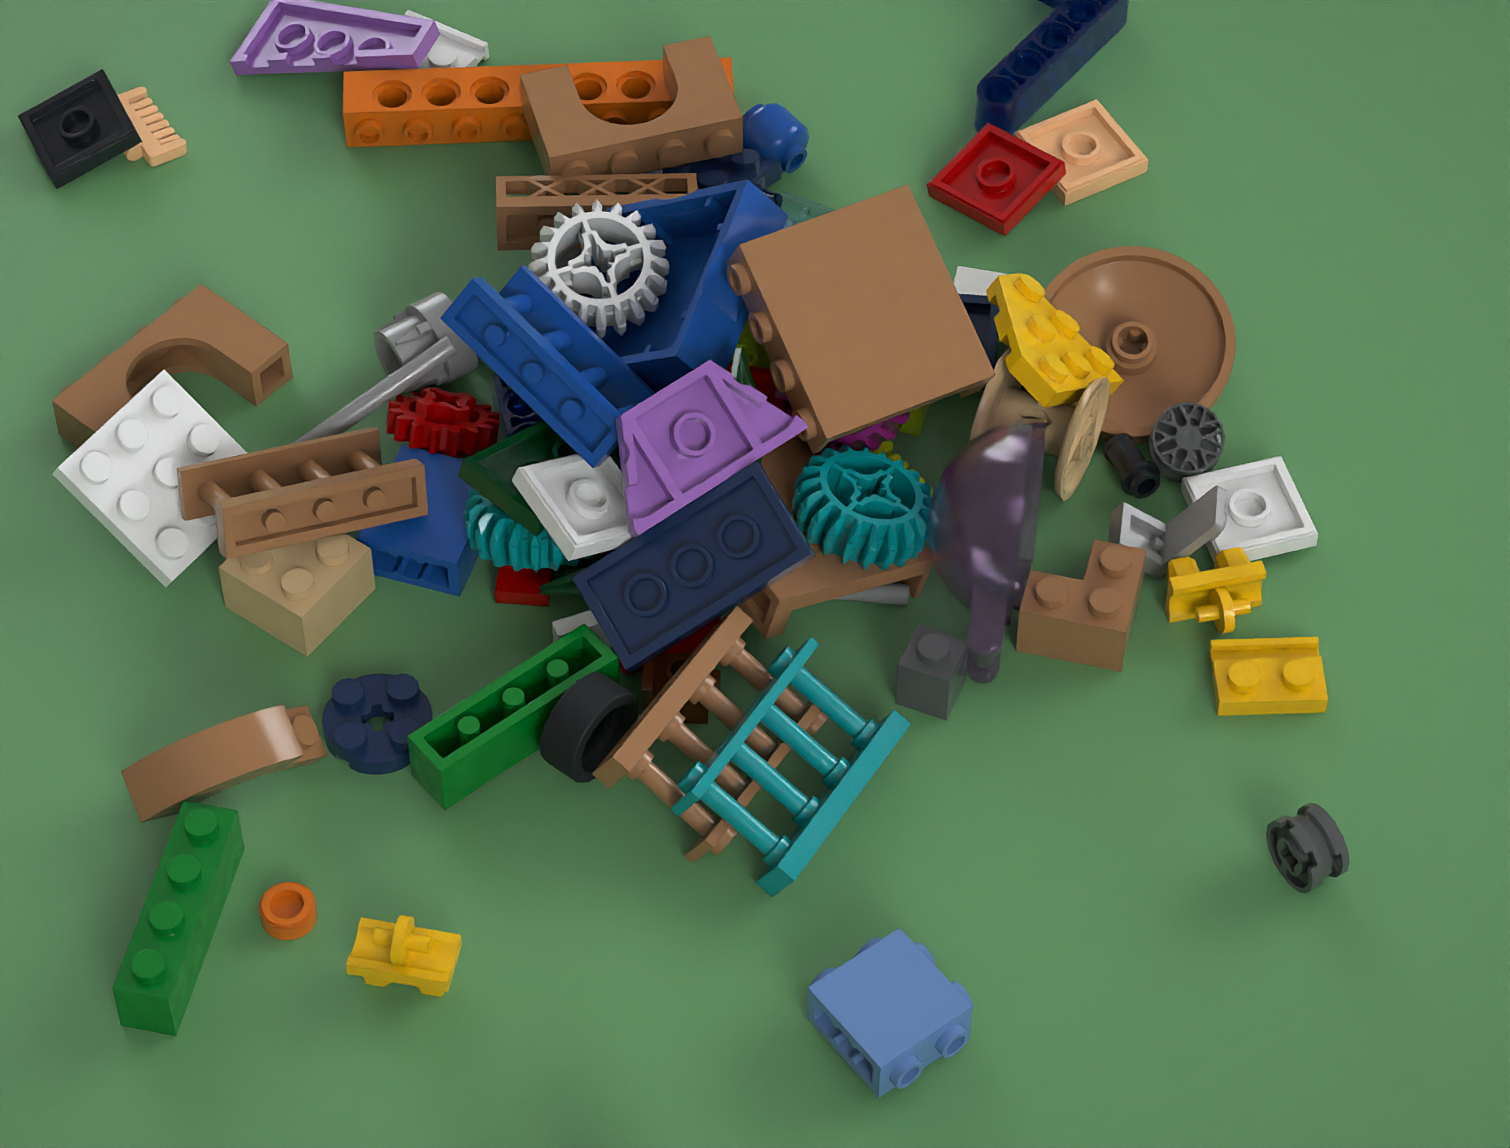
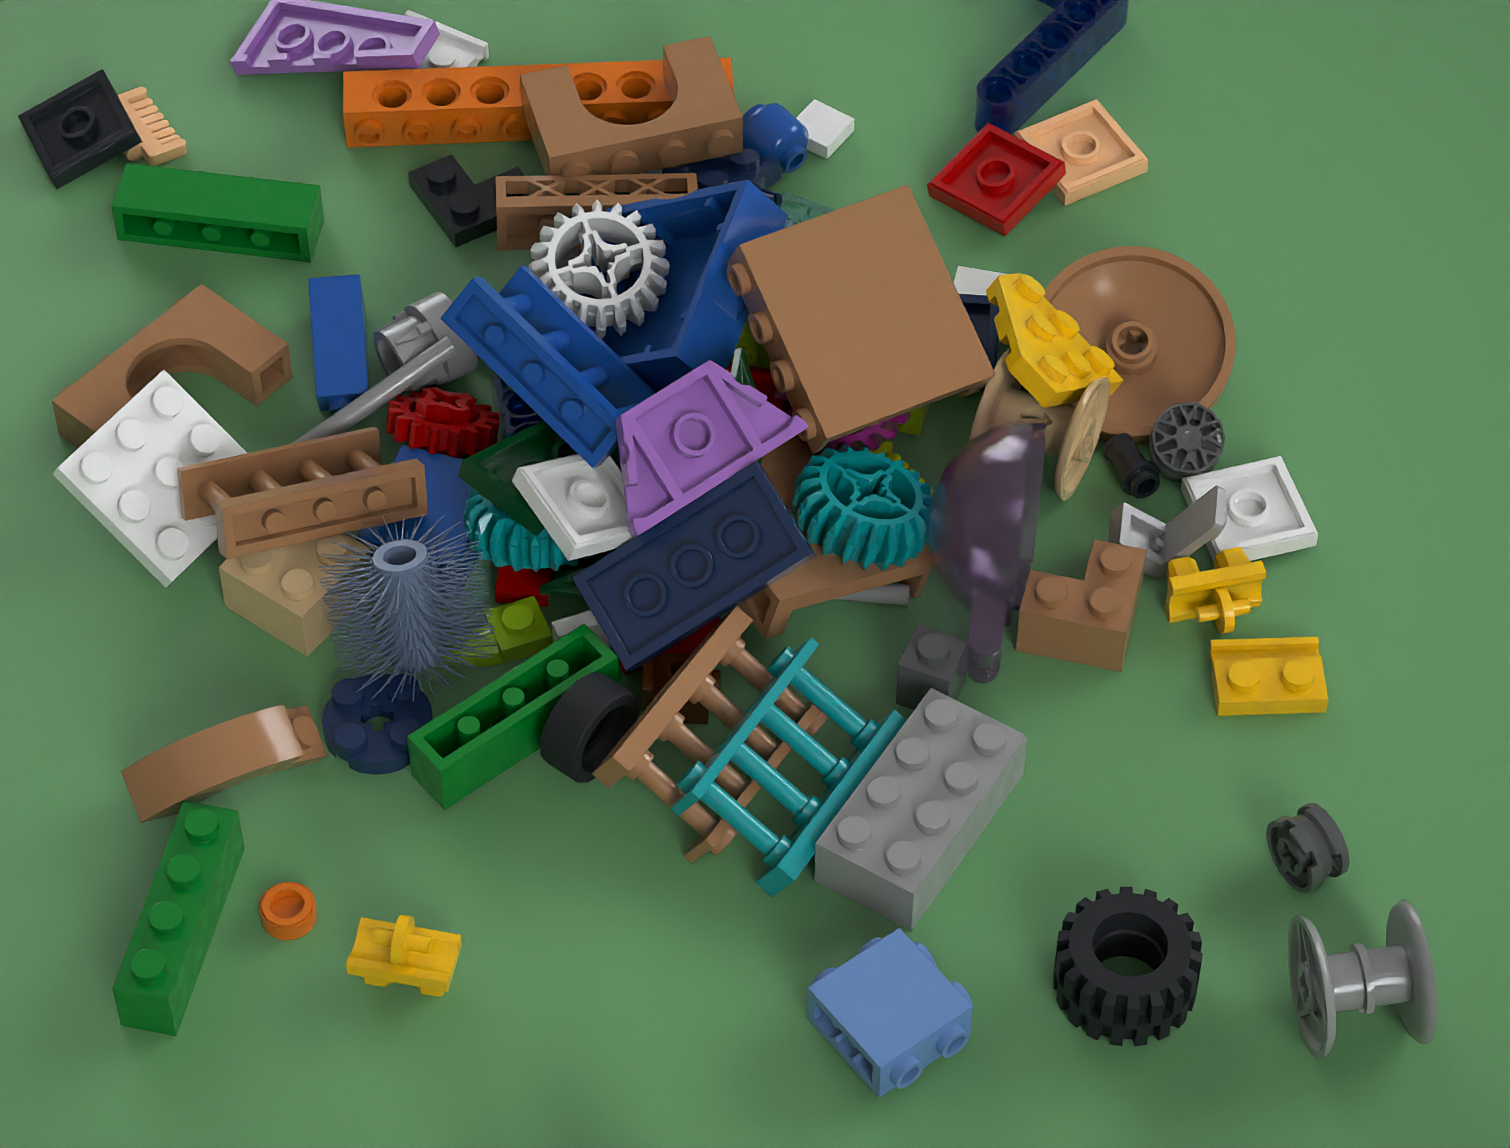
none -> green brick [111,163,324,263]
none -> blue slope [308,274,370,415]
none -> sand blue piece [318,512,497,702]
none -> black plate [408,154,529,247]
none -> lime plate [443,596,553,667]
none -> white tile [797,99,855,159]
none -> light grey brick [814,688,1027,931]
none -> black tyre [1053,887,1203,1046]
none -> light grey piece [1288,899,1437,1060]

